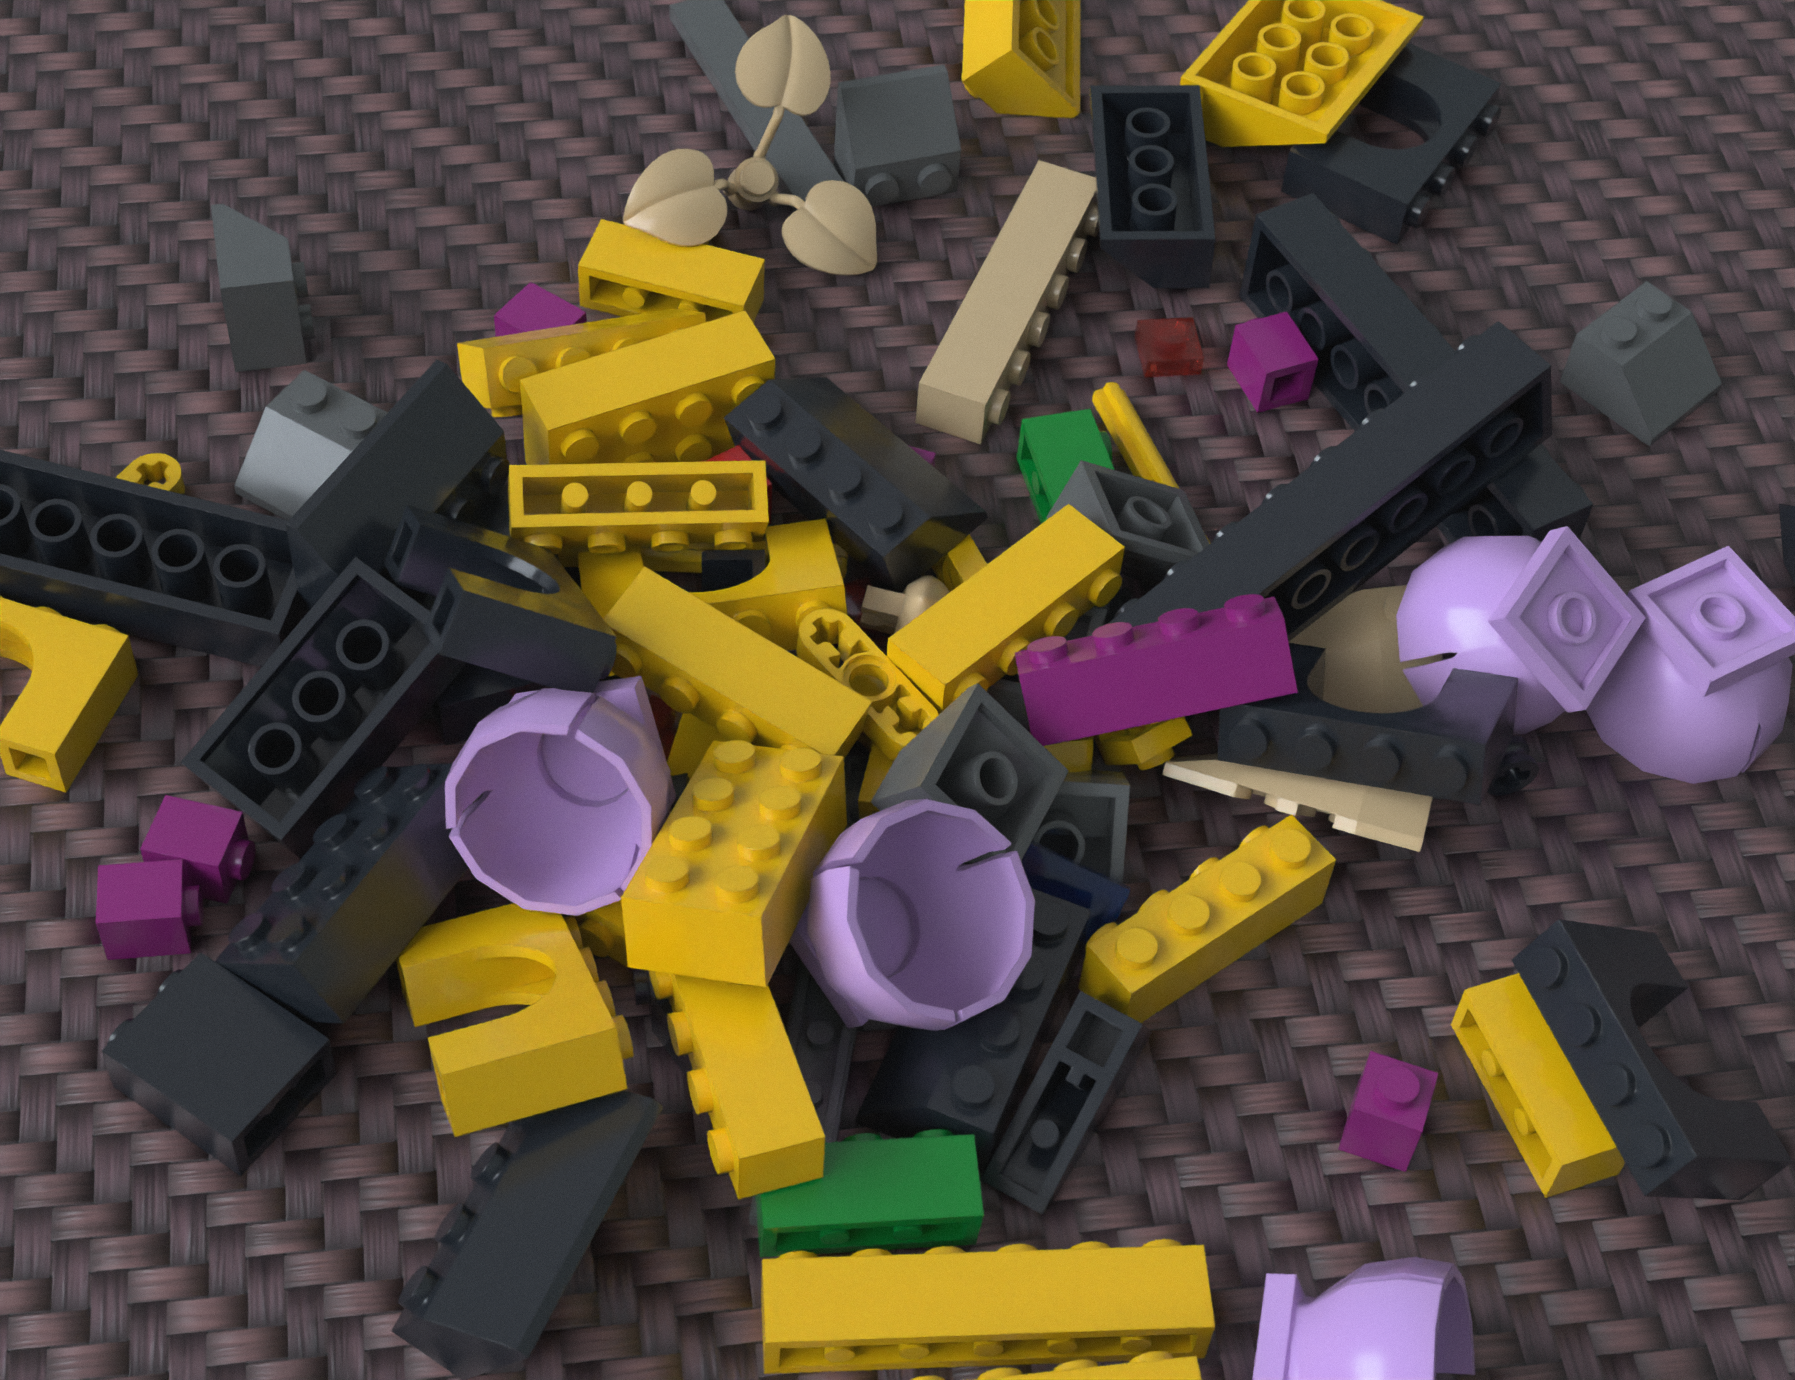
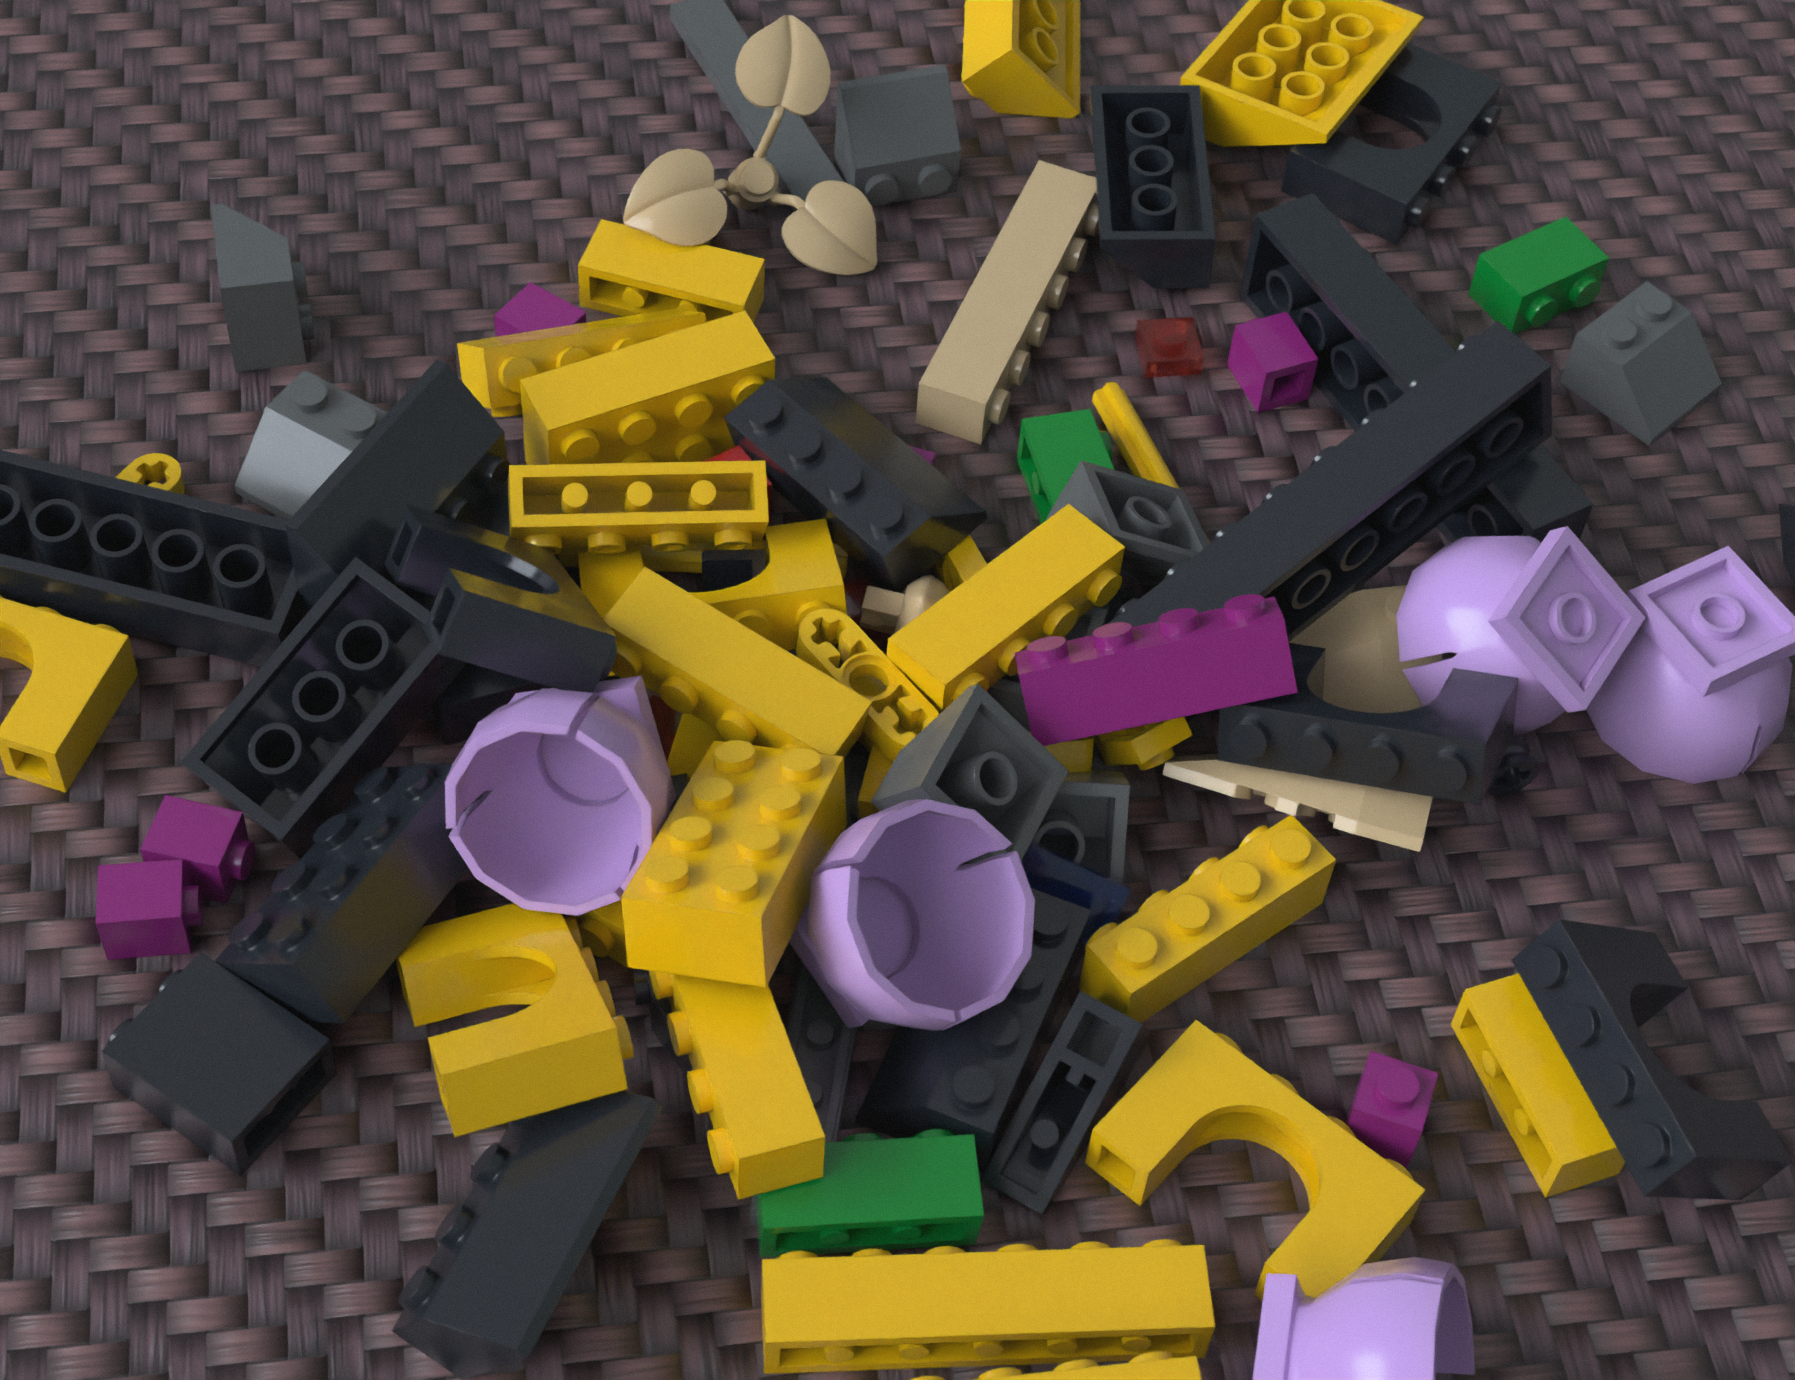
none -> yellow arch [1085,1020,1425,1301]
none -> green brick [1468,217,1609,334]

